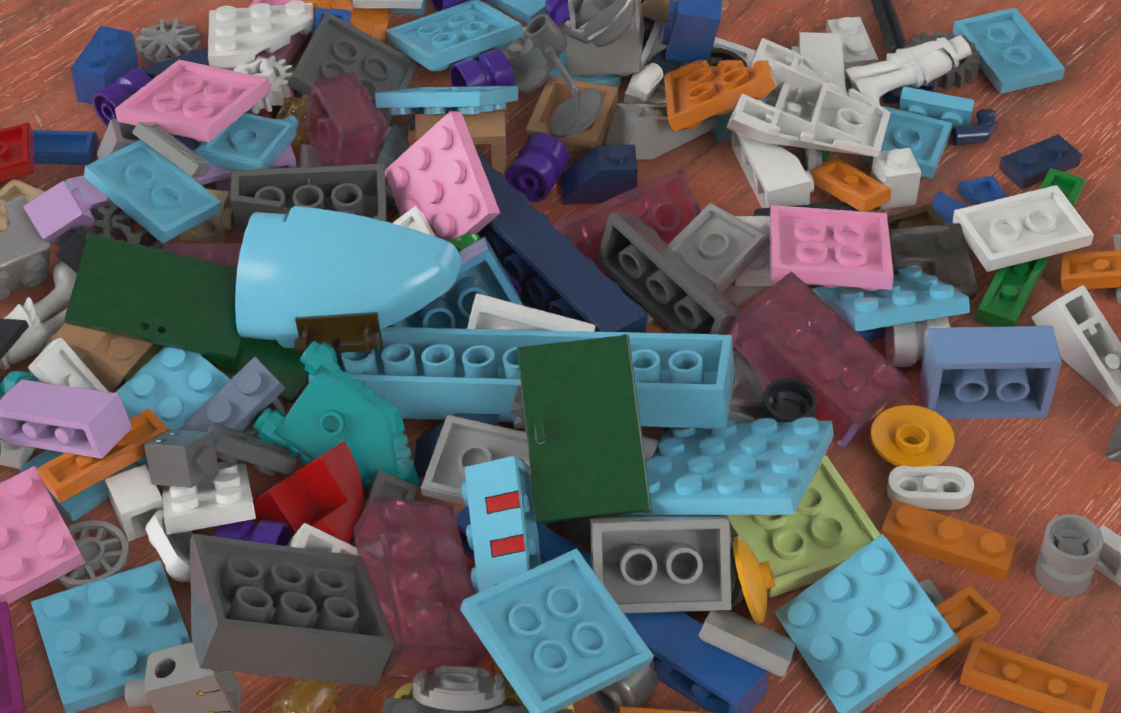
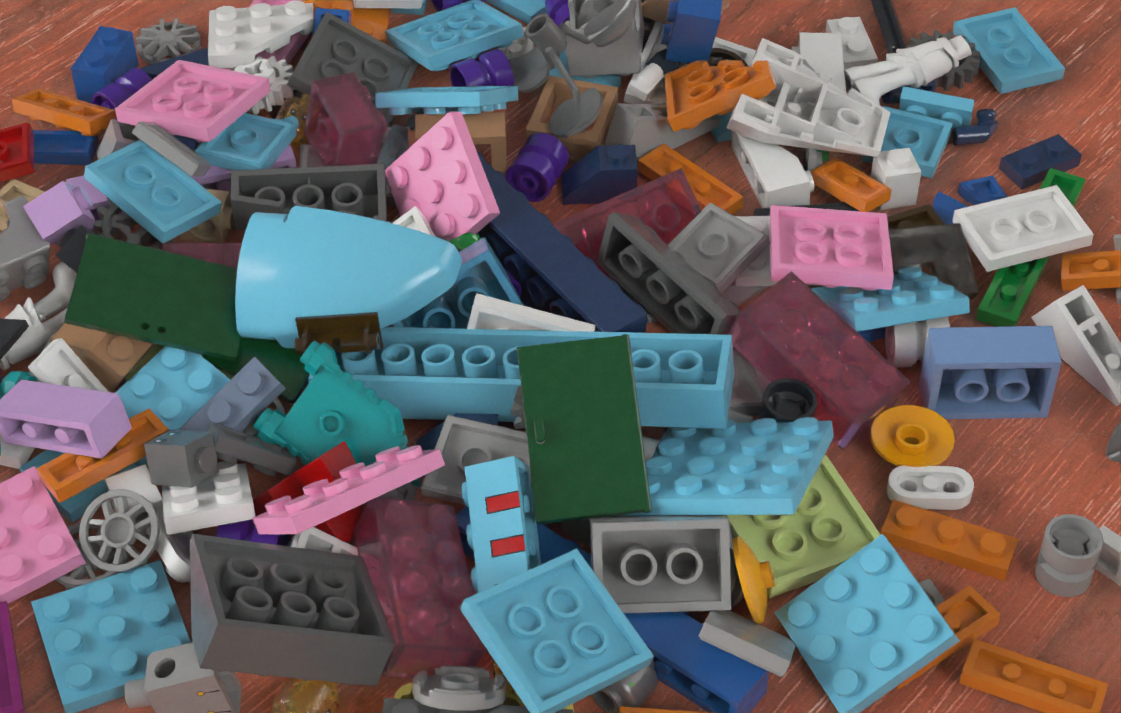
none -> orange plate [12,88,116,136]
none -> light grey wheel [79,489,160,573]
none -> bright pink plate [253,445,445,534]
none -> orange plate [638,143,744,215]

